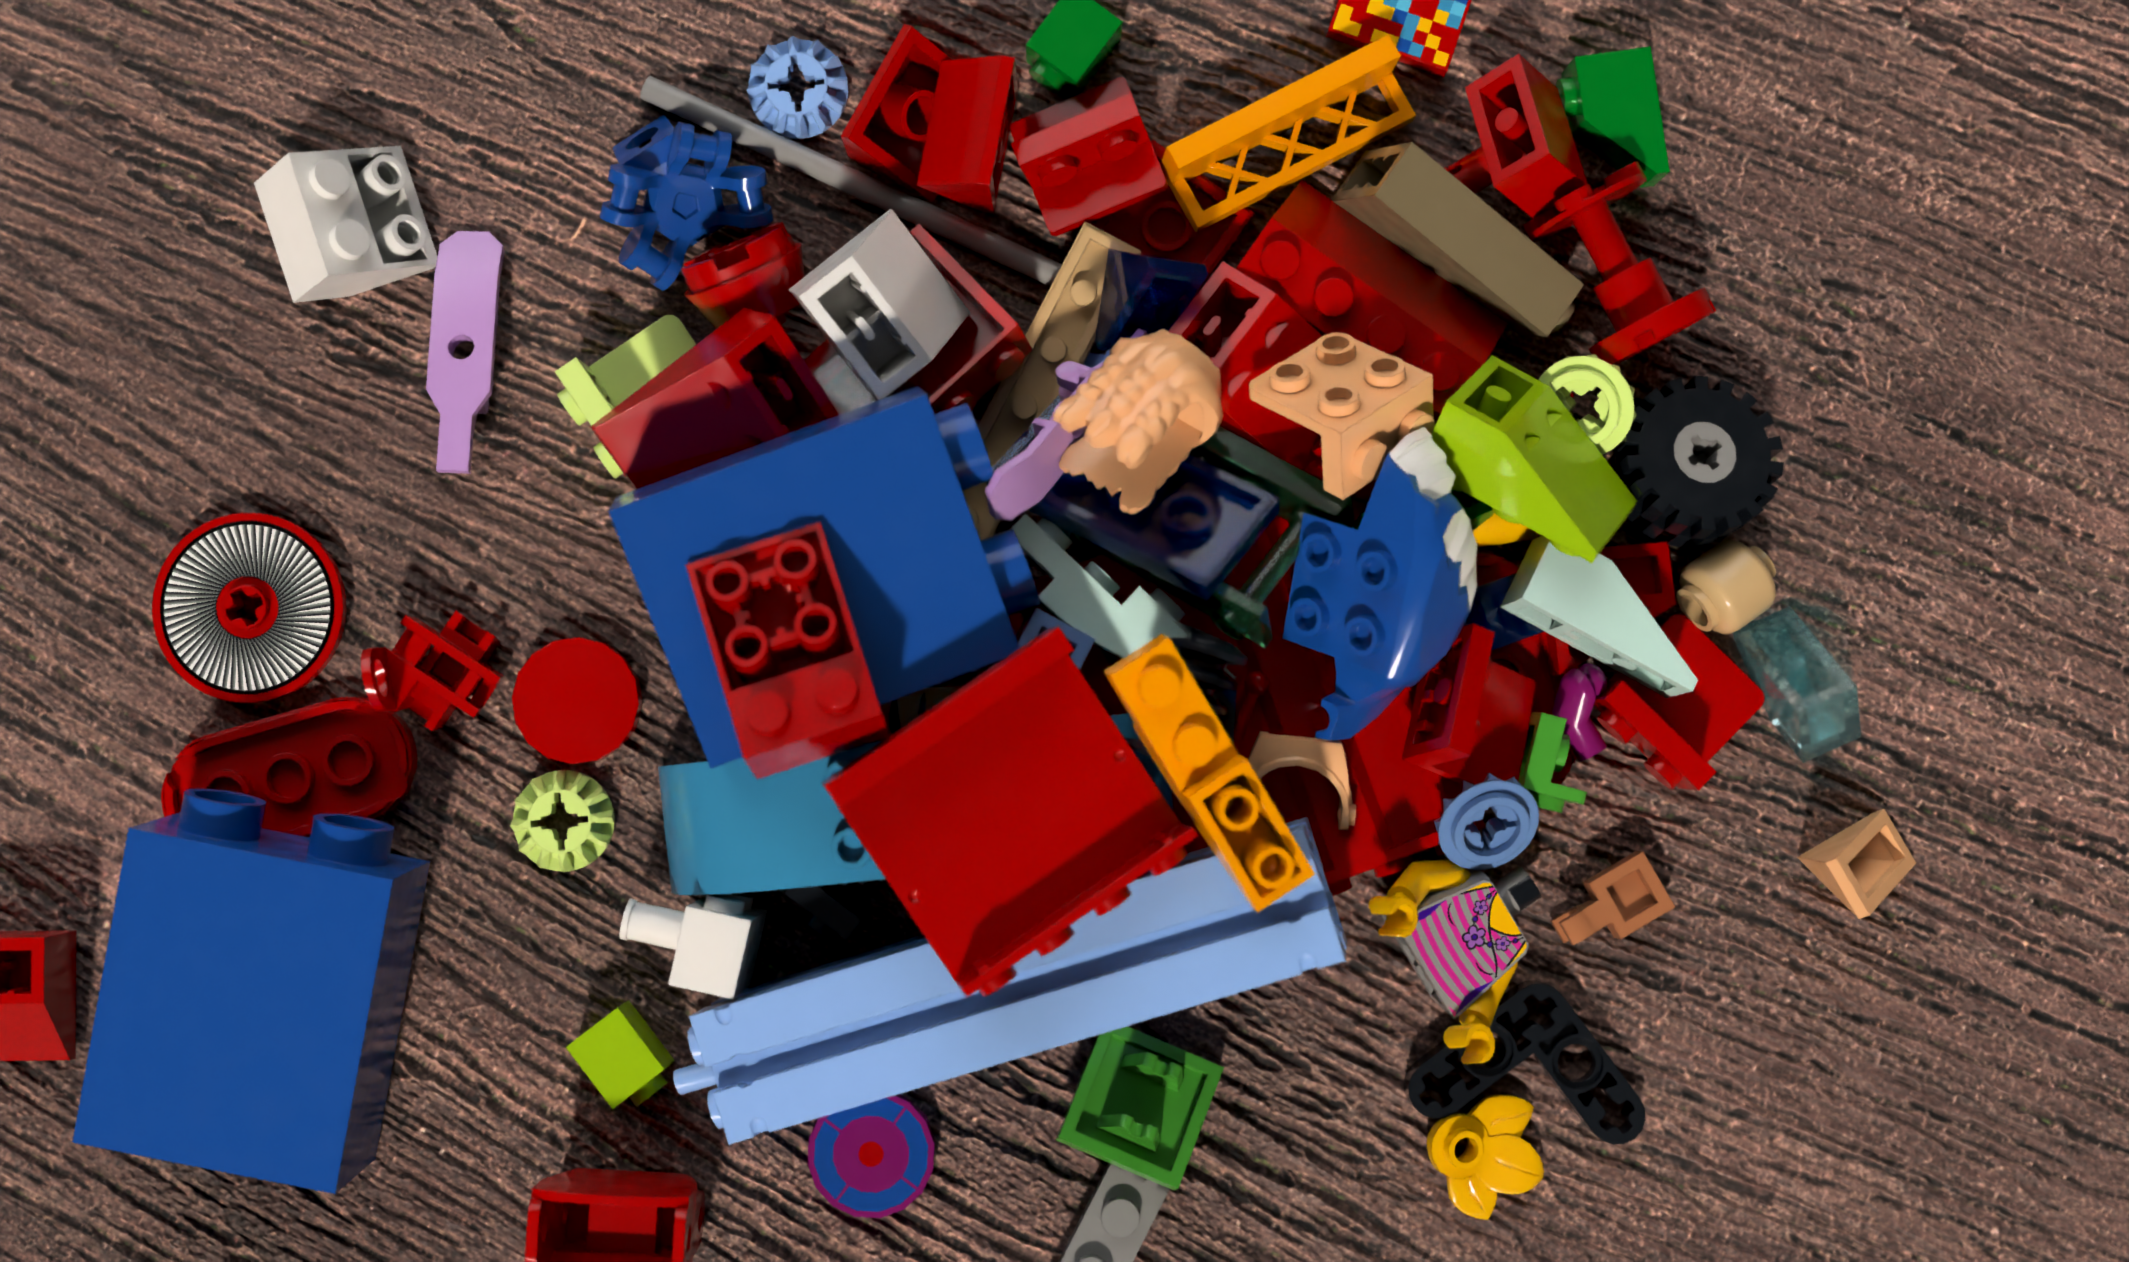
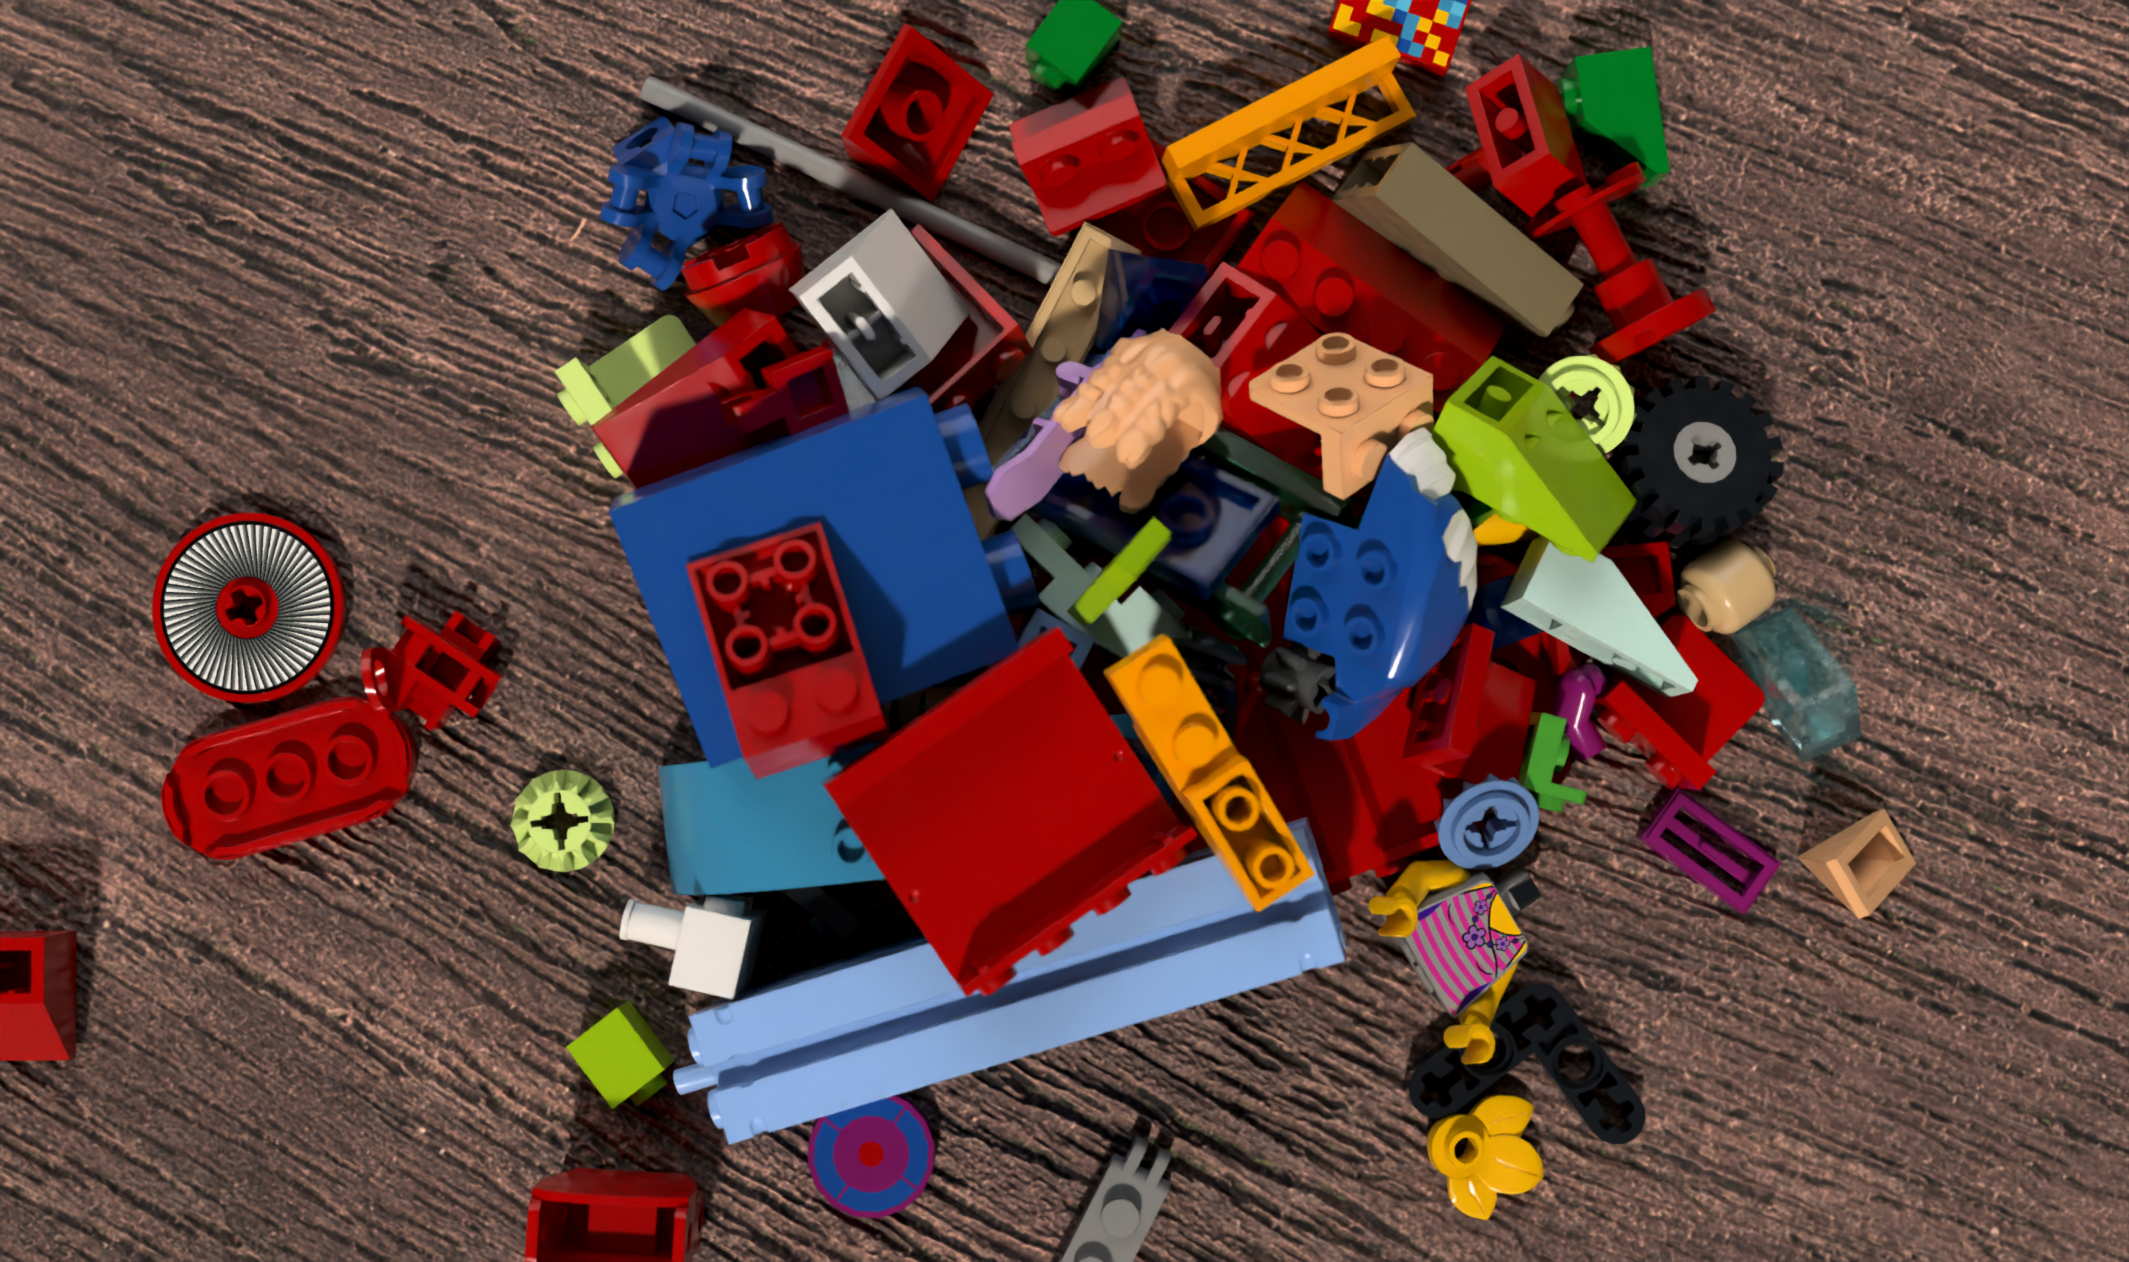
blue brick [72,789,430,1194] -> none
white slope [254,146,437,303] -> none
lavender piece [426,231,504,474] -> none
red tile [512,637,643,764] -> none
light blue gear [747,36,849,139] -> none
red slope [916,55,1018,214] -> none
bright green plate [1055,1026,1224,1190] -> none
light nougat helmet [1248,731,1356,830] -> none
nougat plate [1550,851,1675,945] -> none
none -> red plate [719,346,849,436]
none -> lime tile [1066,517,1172,627]
none -> dark grey gear [1259,642,1336,723]
none -> magenta tile [1636,787,1782,915]

